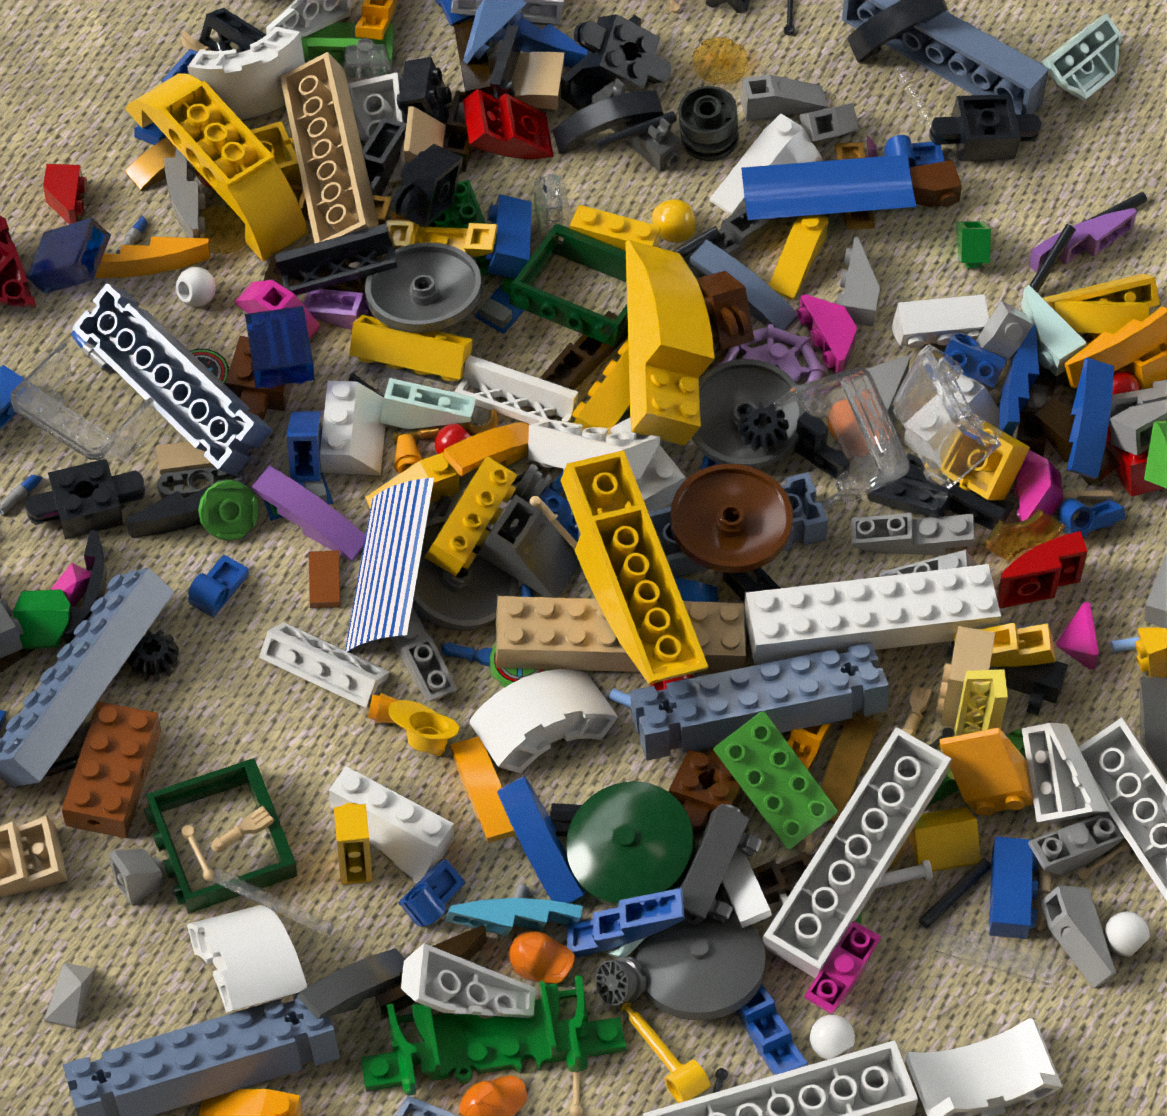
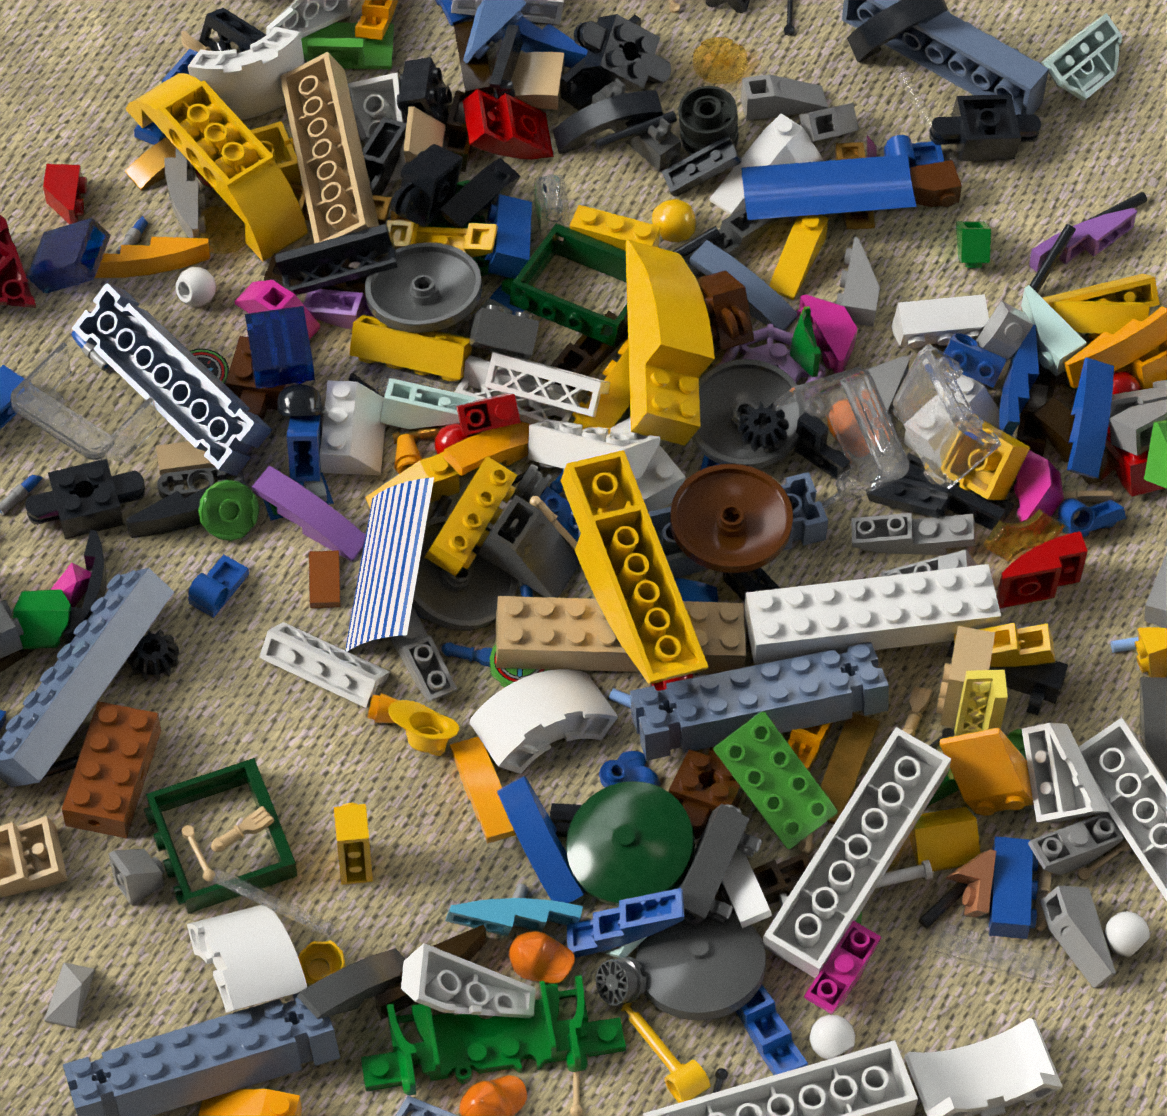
white wedge [329,766,454,884] -> none
clear torso [342,38,394,83] -> none
blue plate [398,859,466,927] -> none
dark pink slope [1056,602,1099,669] -> none
none -> black cap [277,384,327,416]
none -> yellow hair [298,940,346,987]
none -> black slope [438,158,521,228]
none -> red slope [456,393,521,436]
none -> dark grey slope [468,305,540,360]
none -> white fence [484,352,611,417]
none -> blue plate [599,751,661,788]
none -> black hinge [662,135,742,197]
none -> green slope [790,306,821,377]
none -> nougat slope [946,849,996,918]

